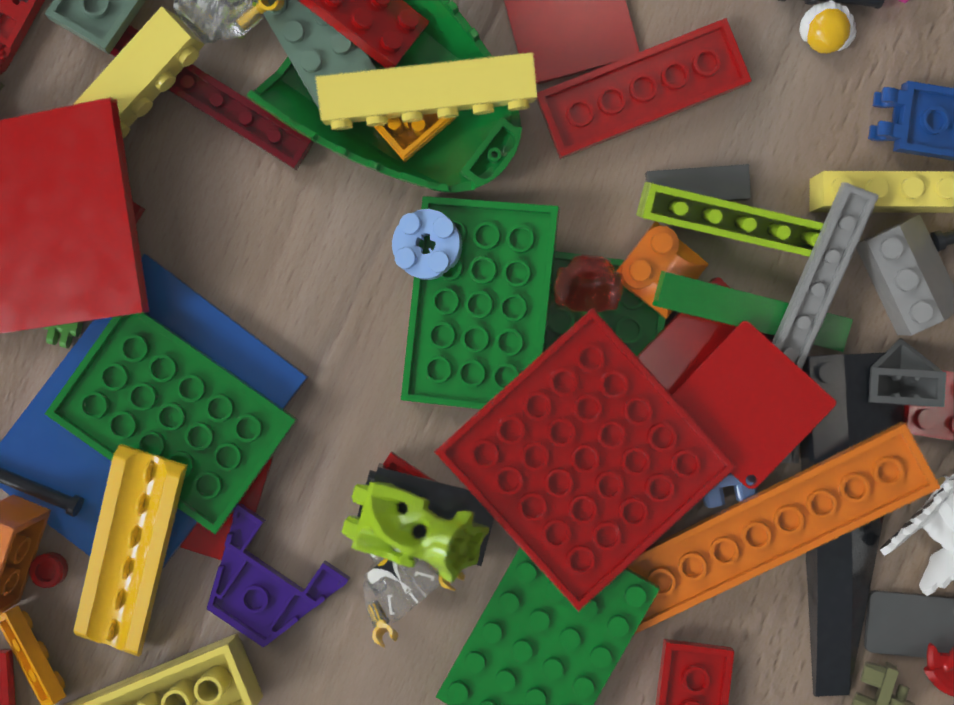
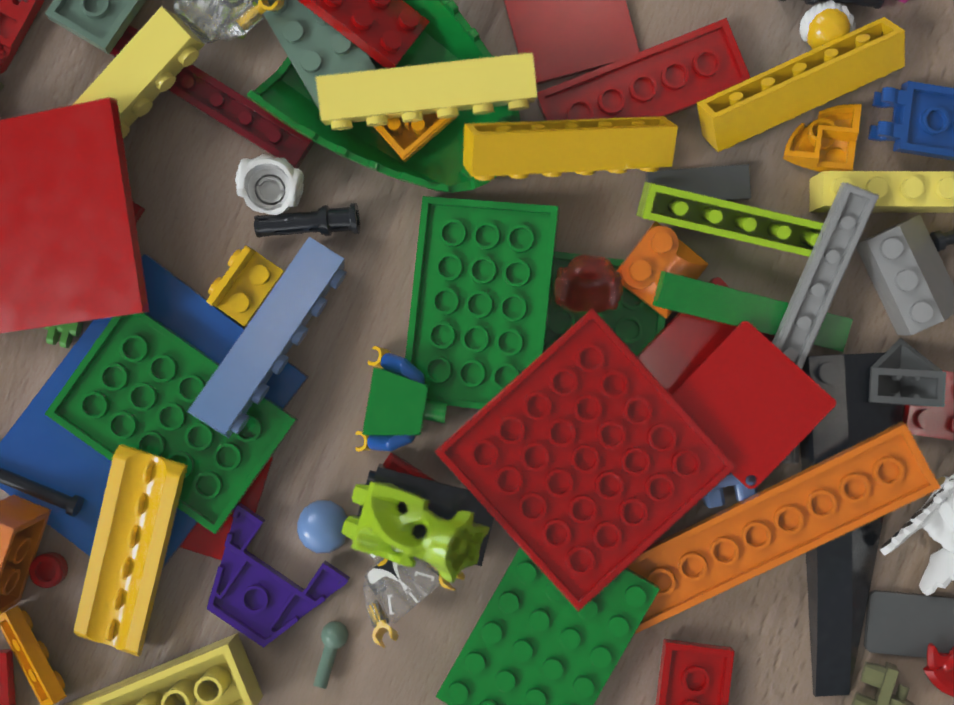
light blue plate [392,209,462,280] -> none
none -> medium blue brick [188,237,347,438]
none -> yellow bracket [206,246,285,327]
none -> white hair [235,154,304,215]
none -> black pin [254,203,360,238]
none -> medium blue hair [297,500,347,553]
none -> sand green bar [313,621,348,689]
none -> green torso [355,346,448,452]
none -> yellow brick [463,116,678,181]
none -> yellow brick [697,17,905,152]
none -> light orange brick [783,104,862,172]

